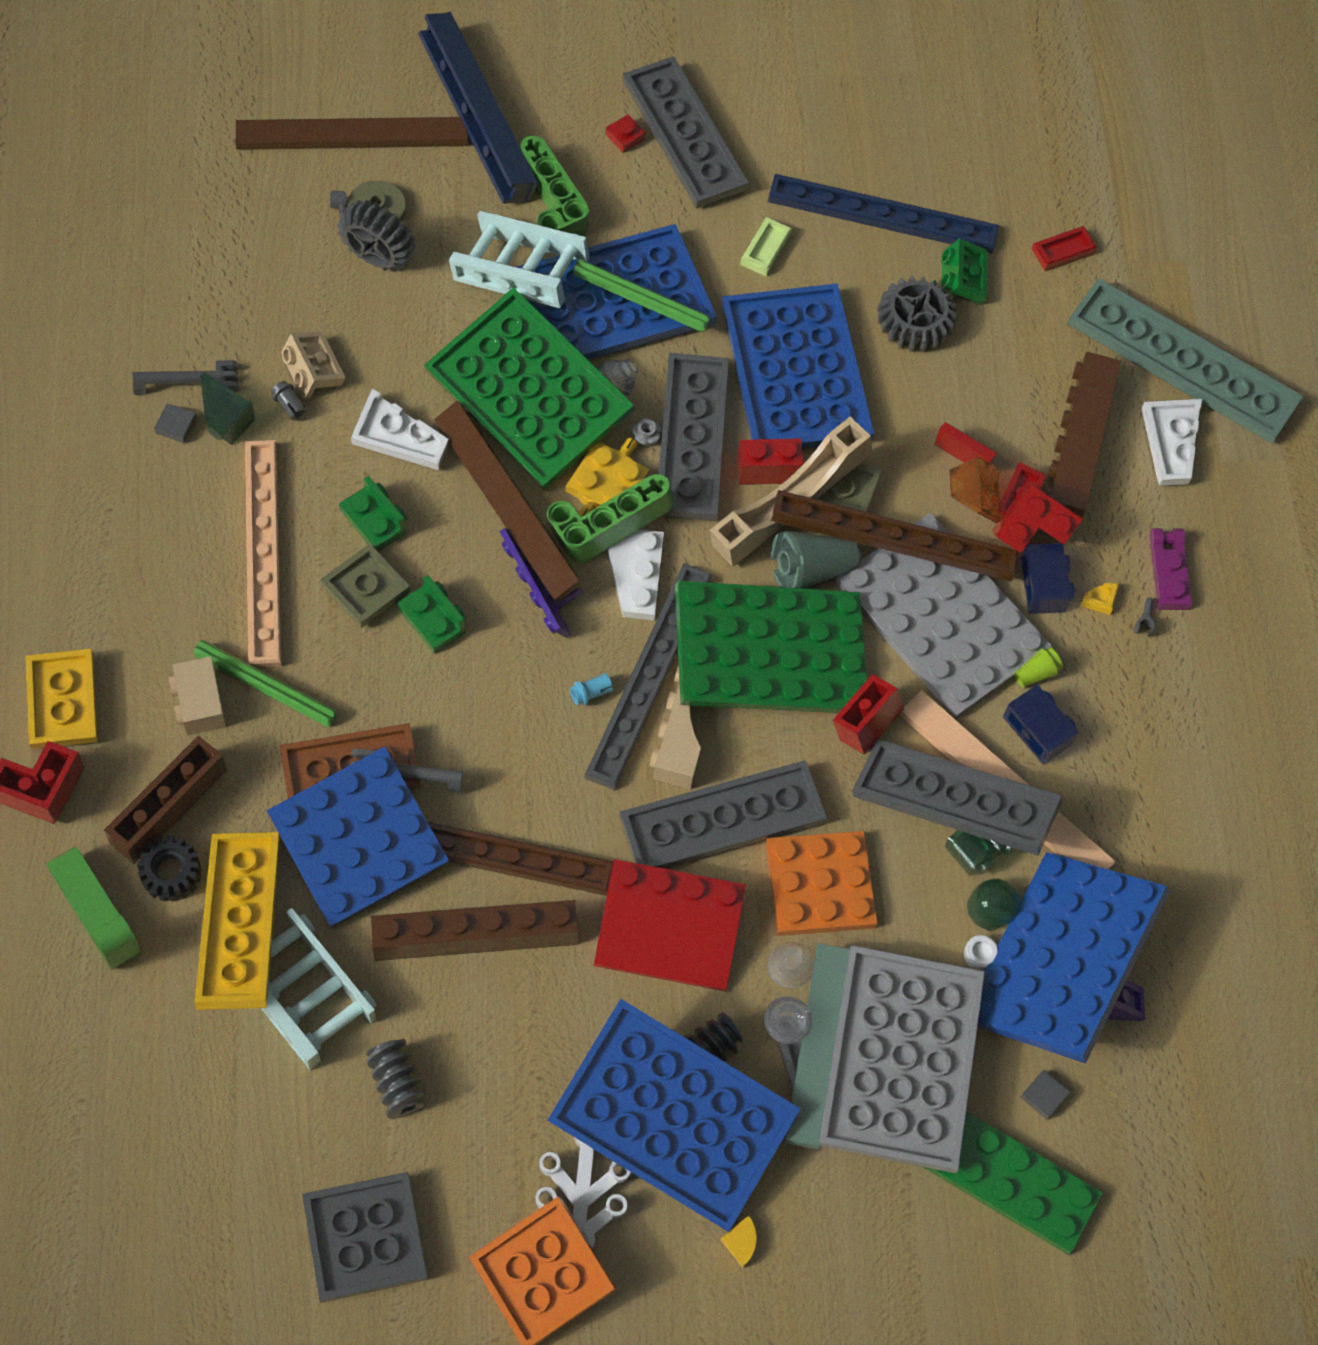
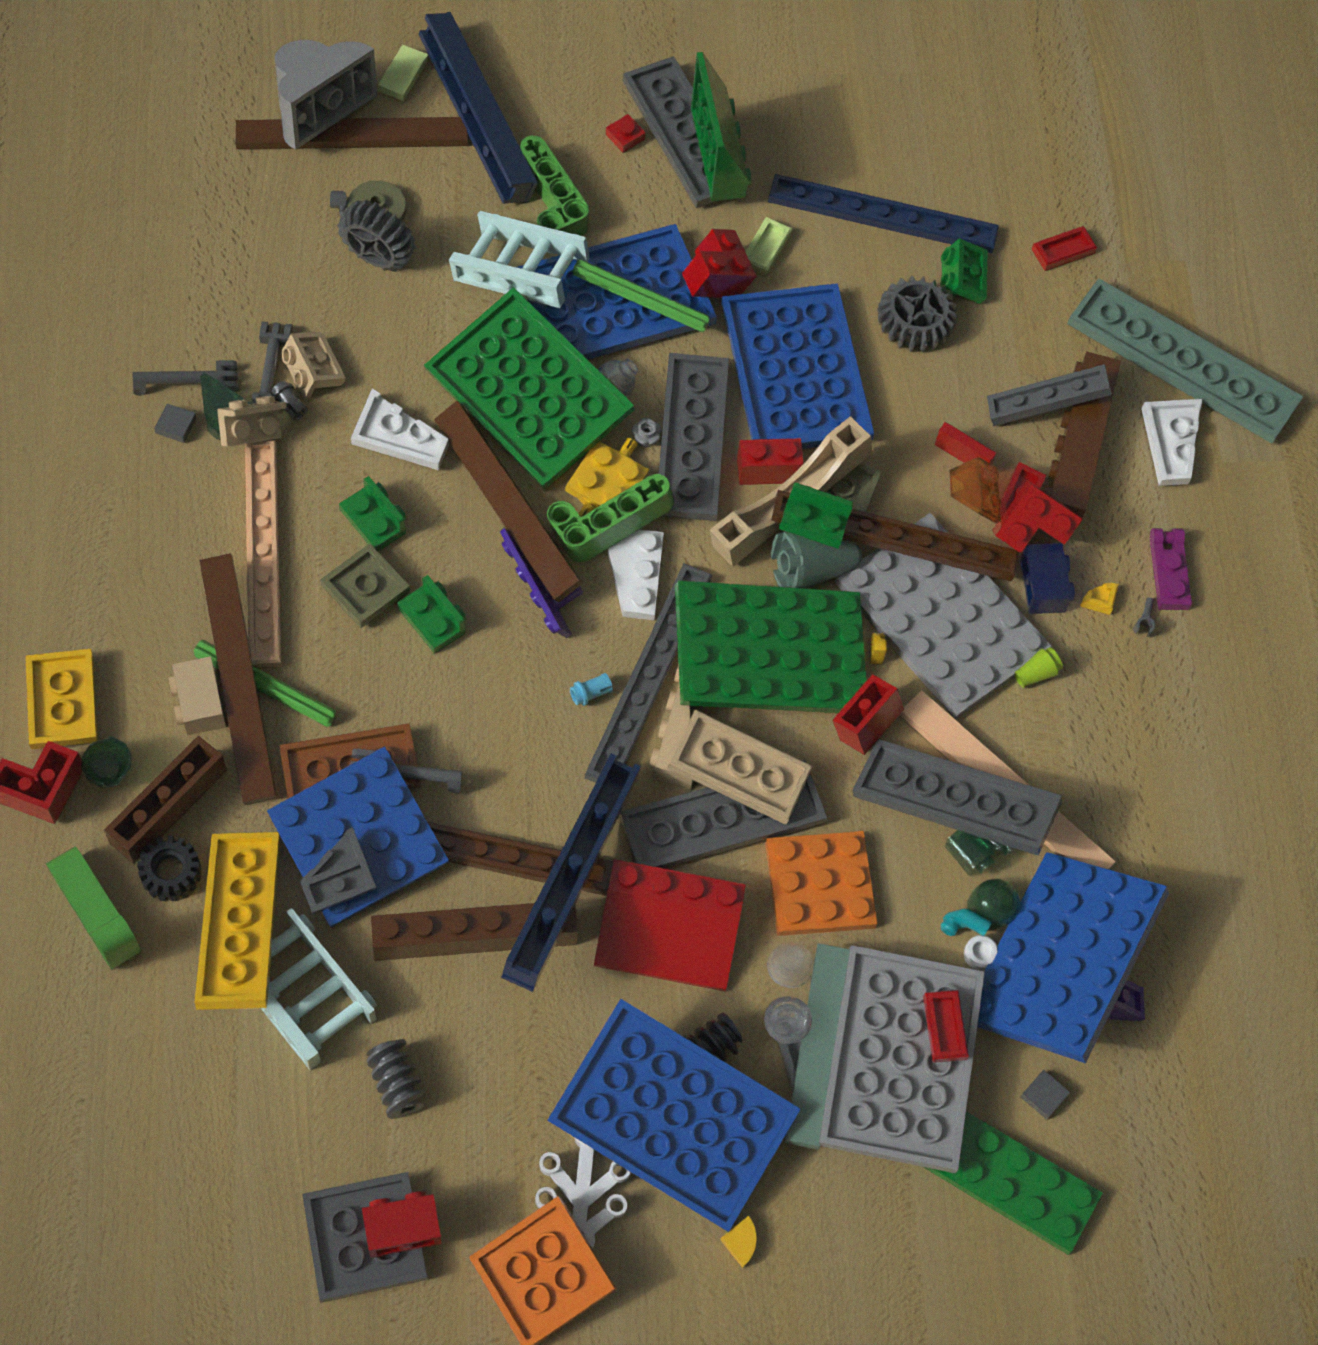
clear blue brick [1003,684,1079,765] -> none
none -> clear green hair [81,736,133,788]
none -> reddish brown tile [199,553,277,805]
none -> tan bracket [217,396,287,447]
none -> dark grey hinge [252,321,293,403]
none -> light grey brick [275,40,377,150]
none -> dark grey wing [300,827,377,915]
none -> red brick [362,1191,442,1258]
none -> yellowish green tile [378,44,428,101]
none -> dark blue tile [501,753,641,992]
none -> tan tile [667,710,813,825]
none -> red brick [682,229,757,298]
none -> green slope [691,52,752,201]
none -> green bracket [779,483,854,549]
none -> yellow tile [870,632,887,665]
none -> red tile [923,990,969,1063]
none -> teal arm [941,908,992,936]
none -> dark grey plate [987,364,1112,426]

